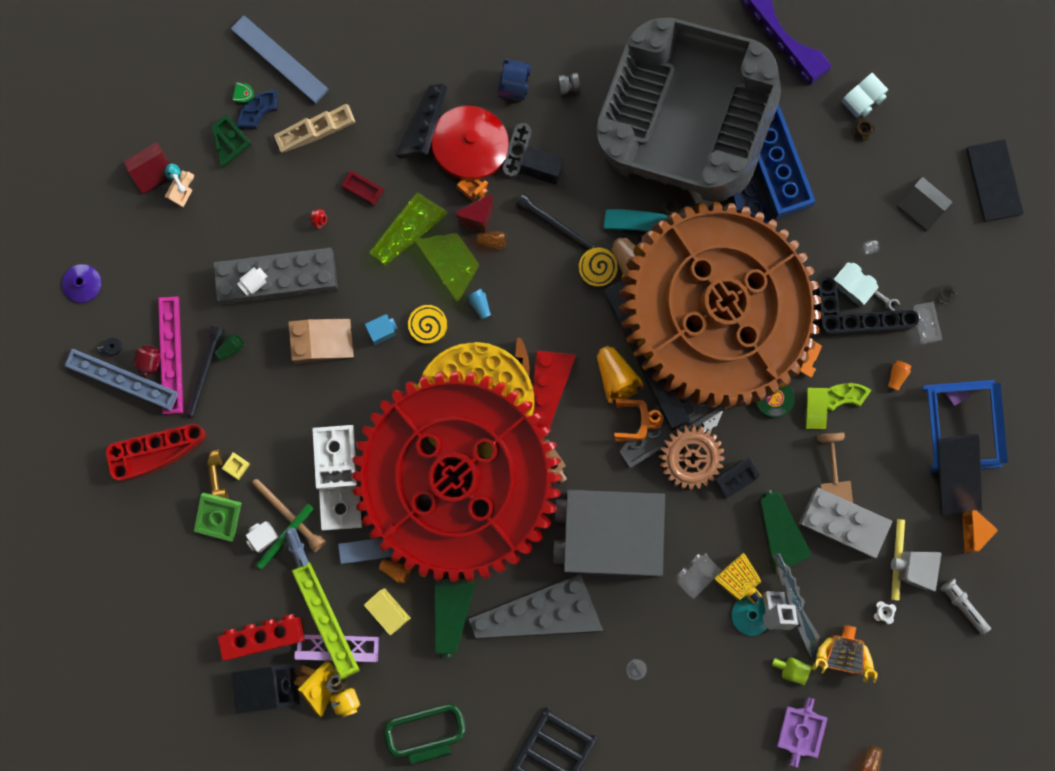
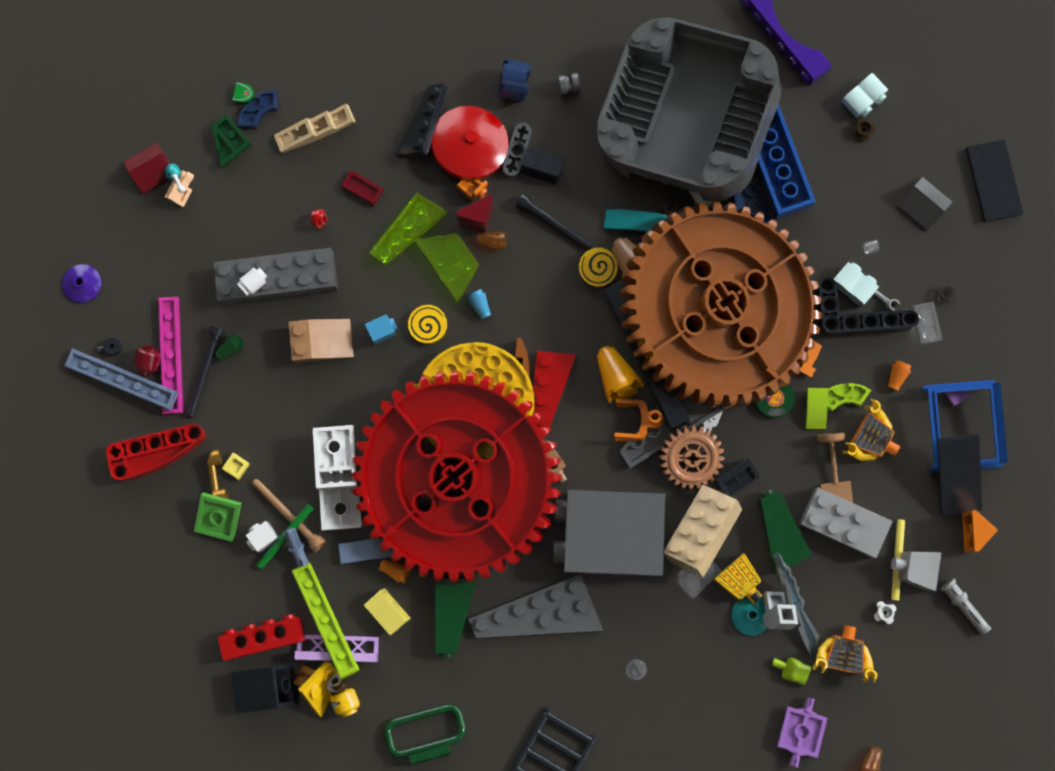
sand blue tile [231,15,329,104] -> none
none -> tan brick [664,485,742,578]
none -> torso [843,399,900,461]

